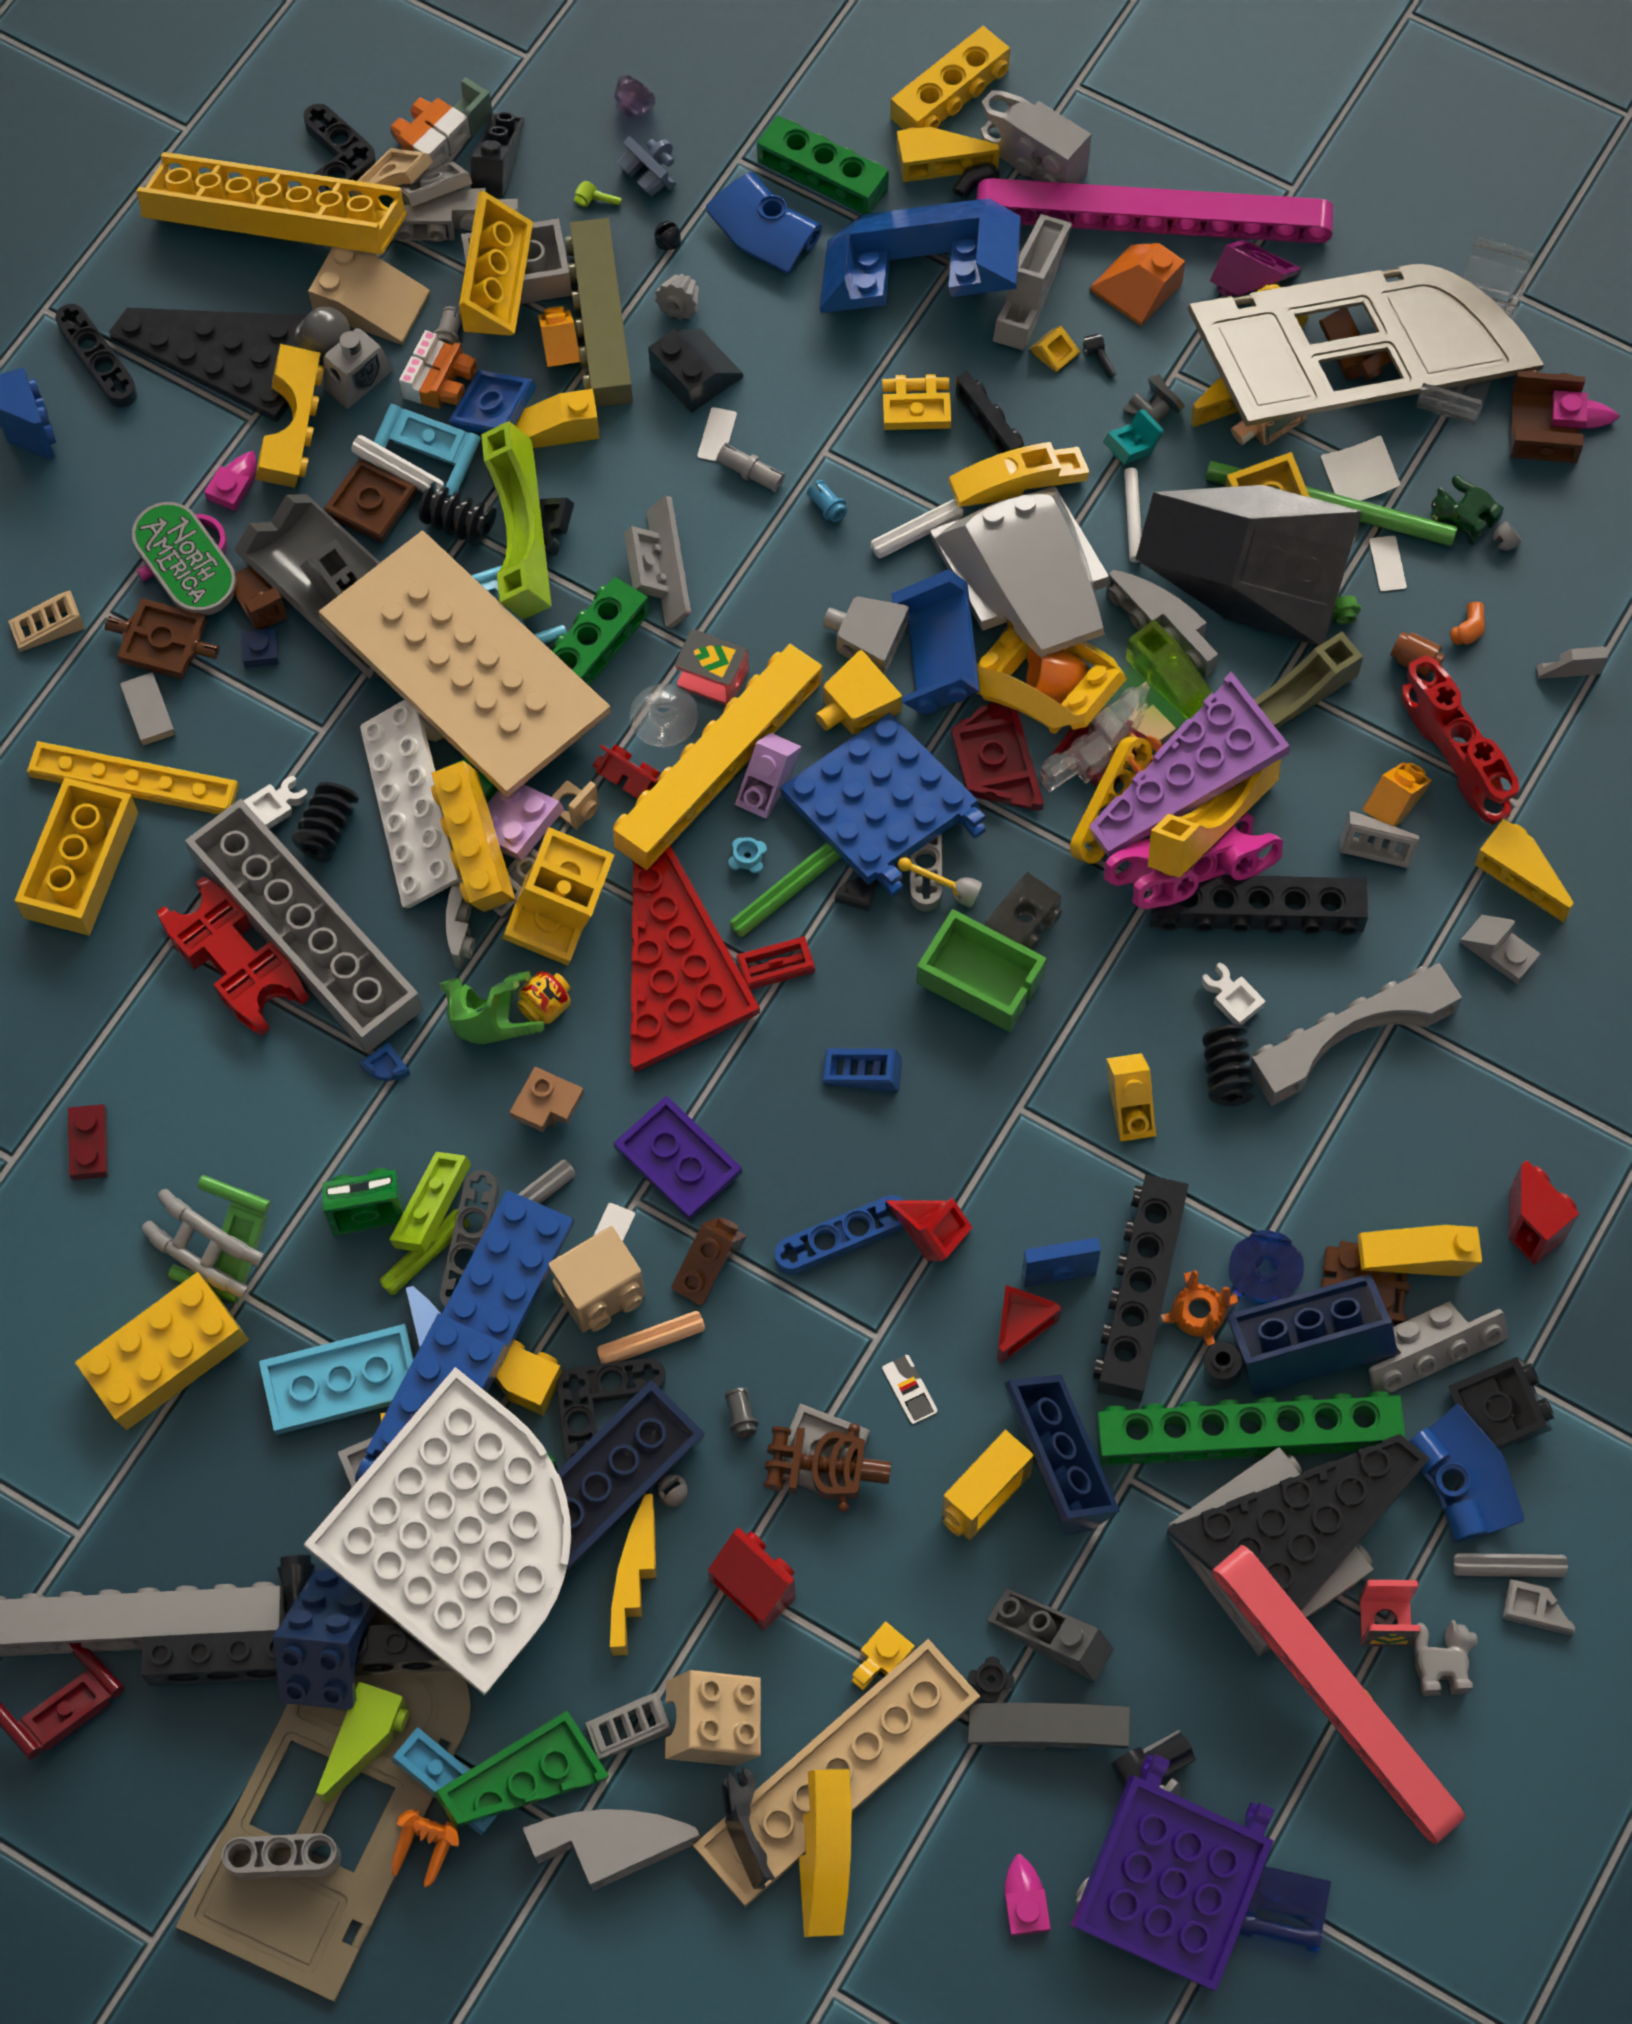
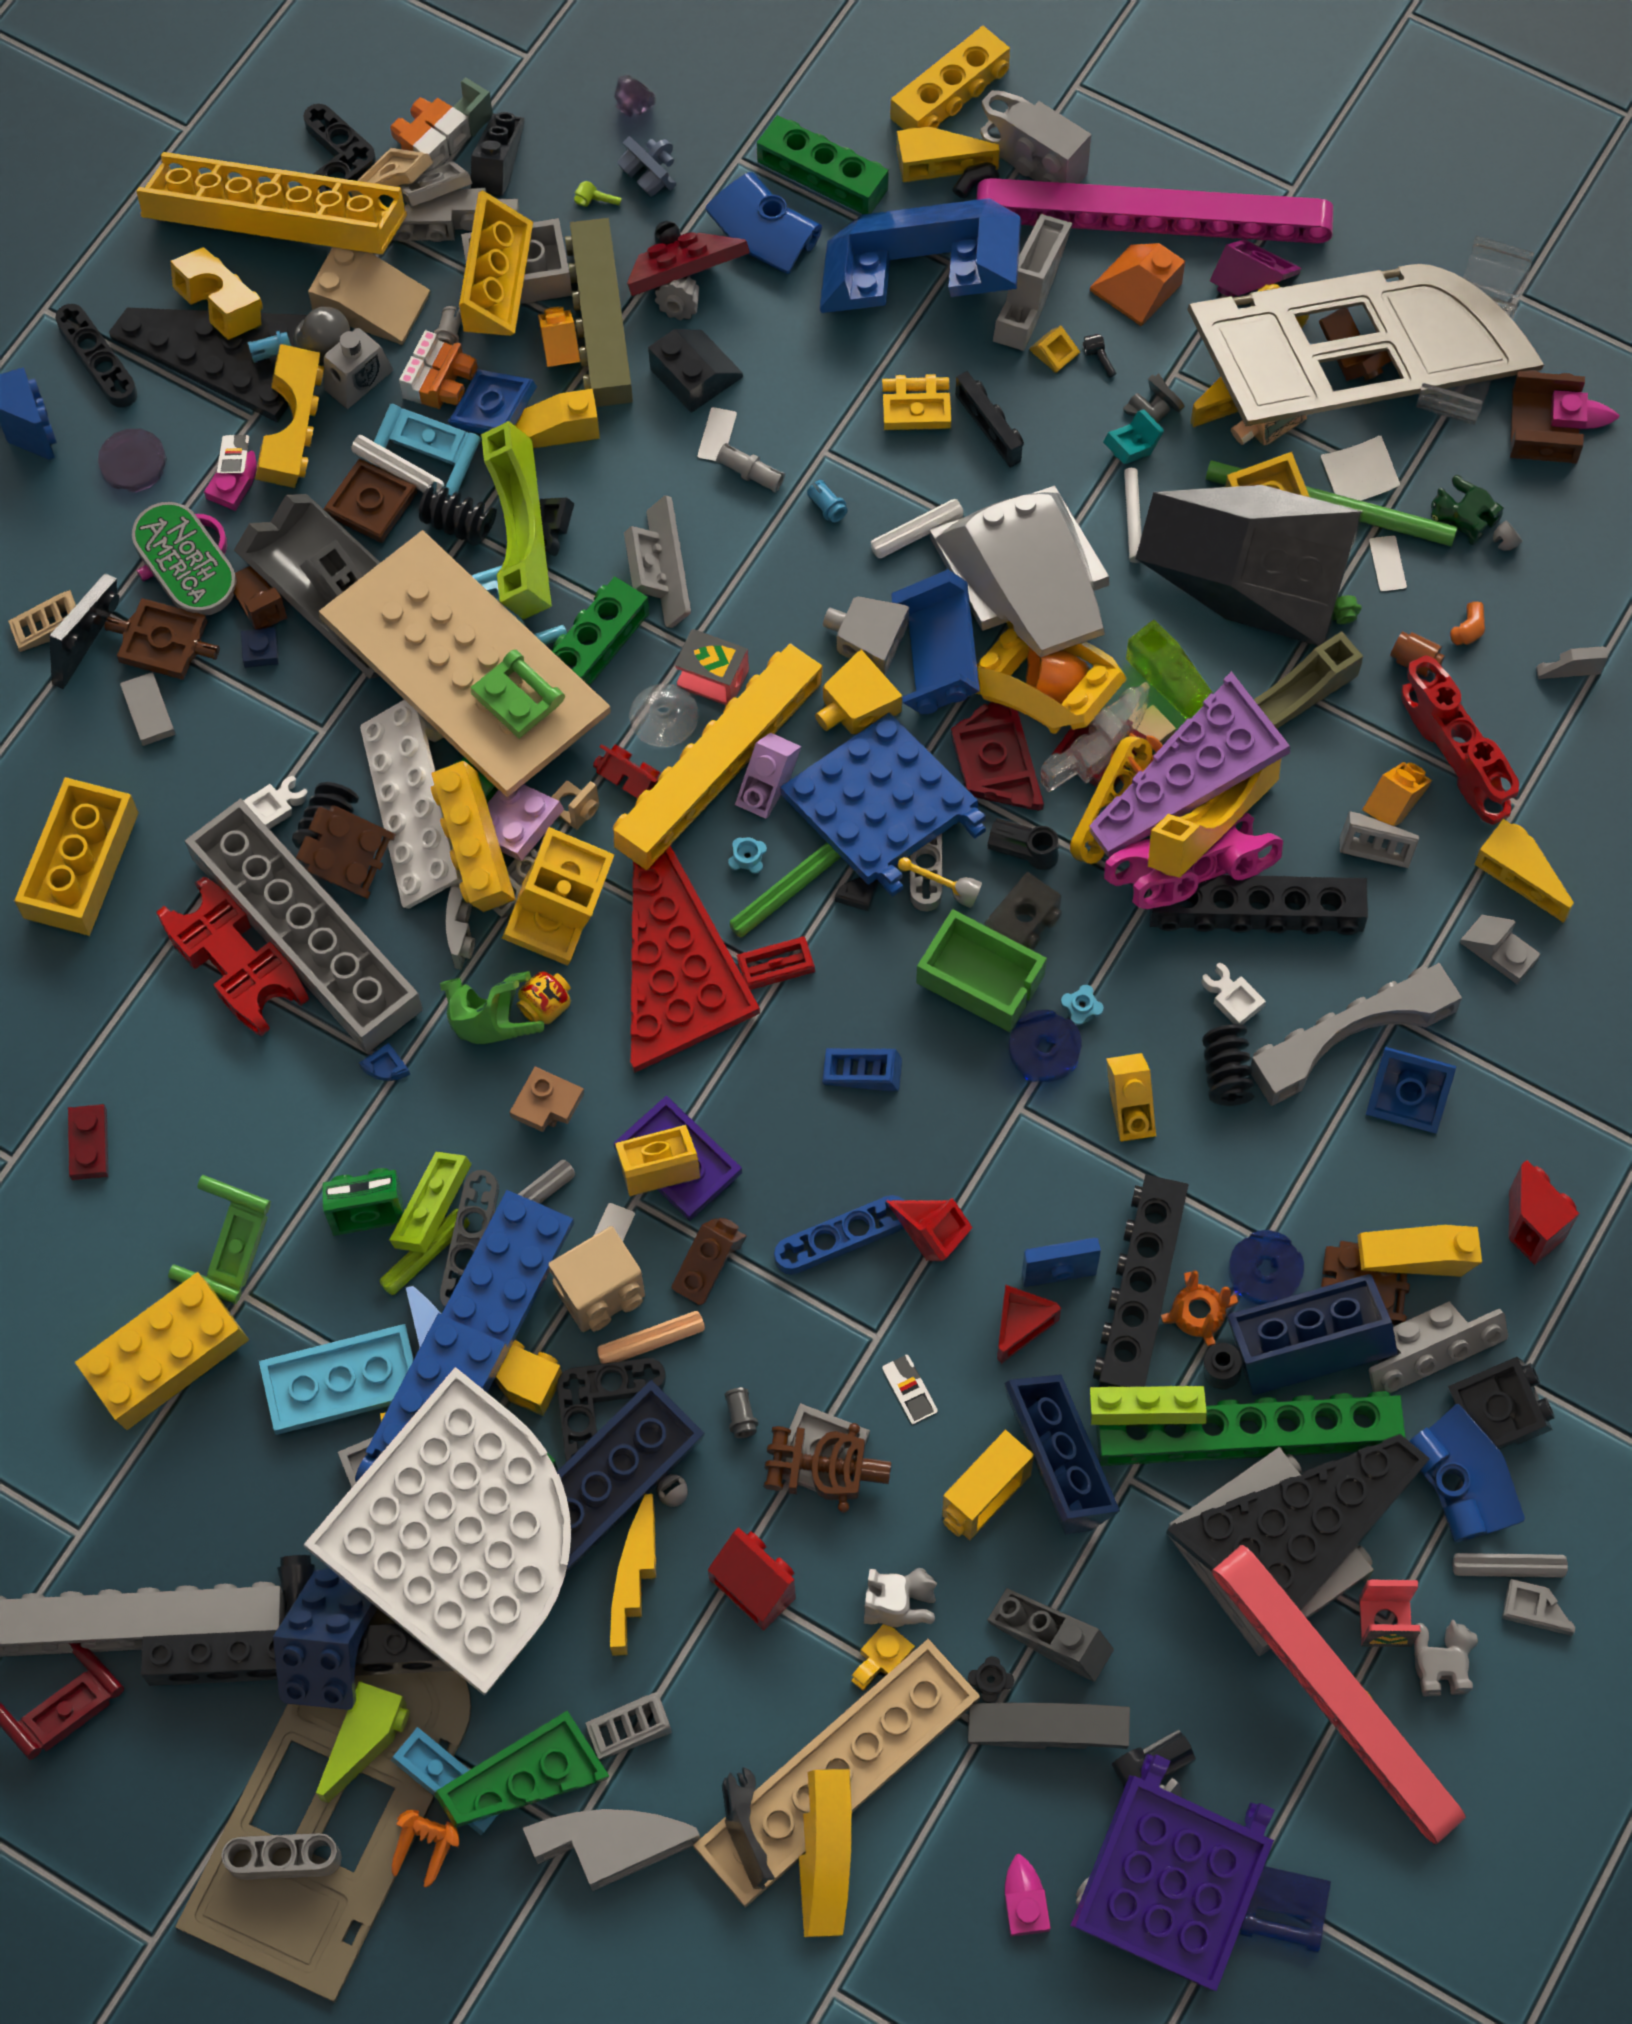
yellow tile [27,741,239,815] -> none
light grey piece [142,1189,264,1299] -> none
tan piece [665,1670,761,1766] -> none
yellow slope [948,442,1090,507] -> none
light grey slope [1106,570,1218,678] -> none
none -> black wing [49,574,119,689]
none -> clear purple tile [98,429,167,492]
none -> yellow arch [170,247,263,340]
none -> sticker [217,435,249,473]
none -> dark azure pin [248,331,291,363]
none -> reddish brown plate [296,806,396,899]
none -> bright green plate [471,649,565,739]
none -> yellow slope [615,1125,700,1196]
none -> dark red wing [627,232,750,296]
none -> light grey animal [864,1568,937,1627]
none -> black piece [987,818,1059,870]
none -> clear blue plate [1009,1010,1082,1082]
none -> medium azure plate [1061,985,1104,1025]
none -> lime plate [1090,1386,1206,1425]
none -> blue slope [1366,1047,1456,1134]

